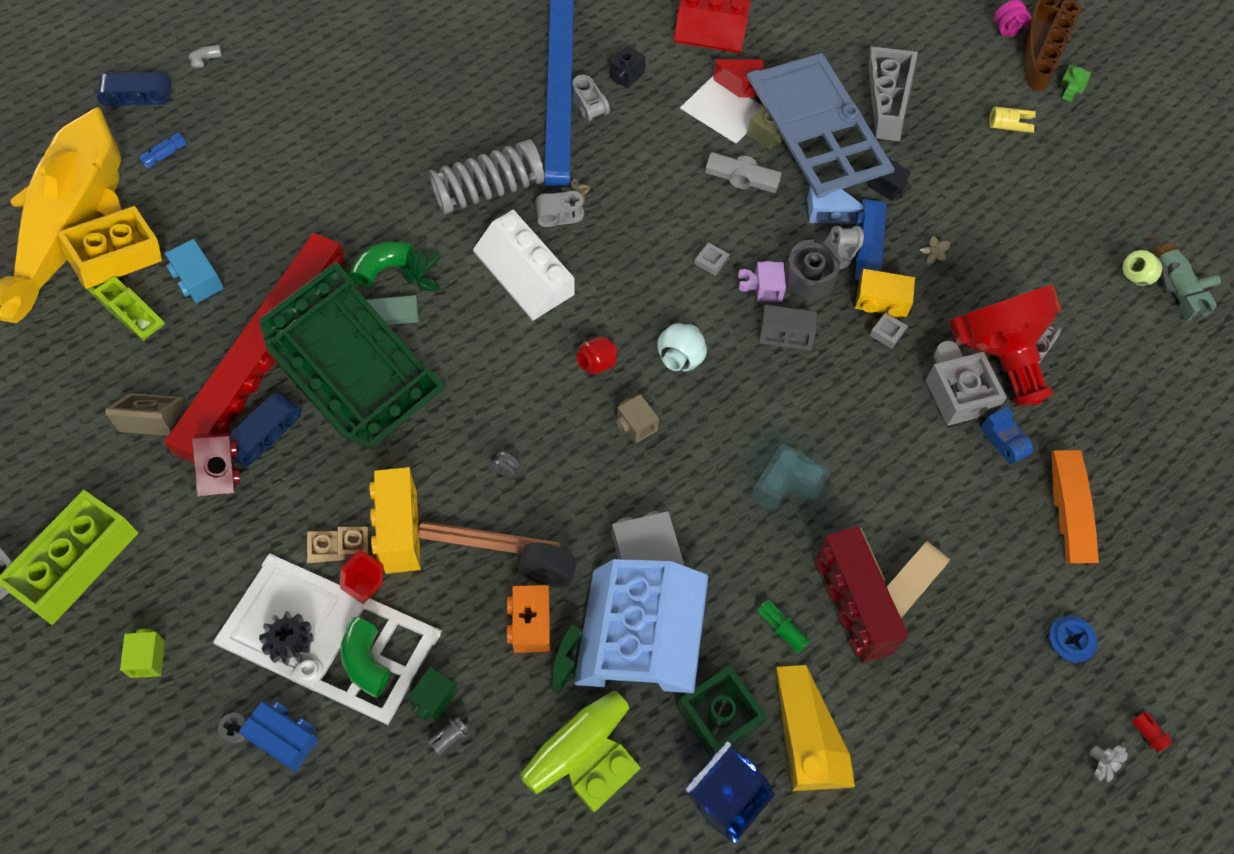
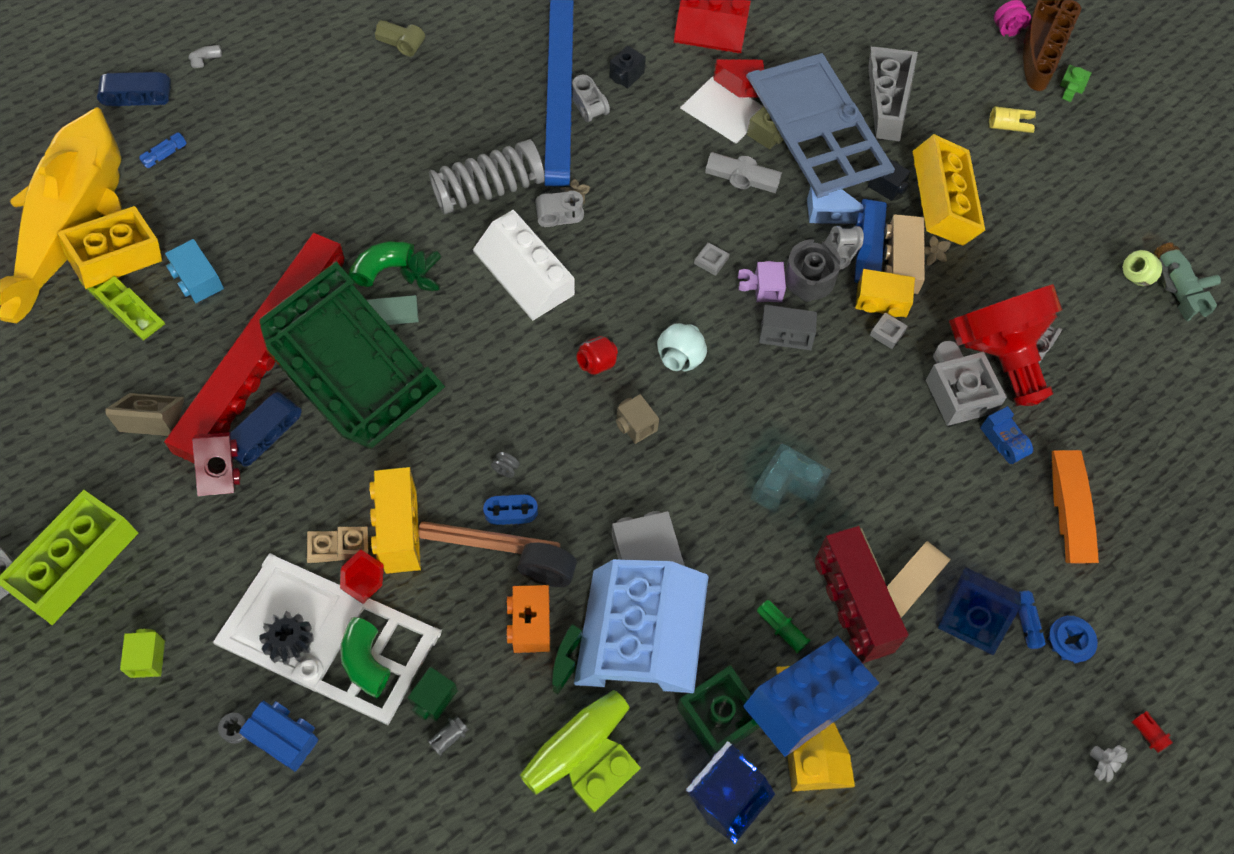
none -> olive piece [375,20,425,57]
none -> blue beam [483,495,538,525]
none -> blue brick [743,636,879,757]
none -> tan brick [884,214,925,294]
none -> yellow brick [913,134,985,246]
none -> clear blue slope [938,567,1021,655]
none -> blue axle [1015,591,1046,649]

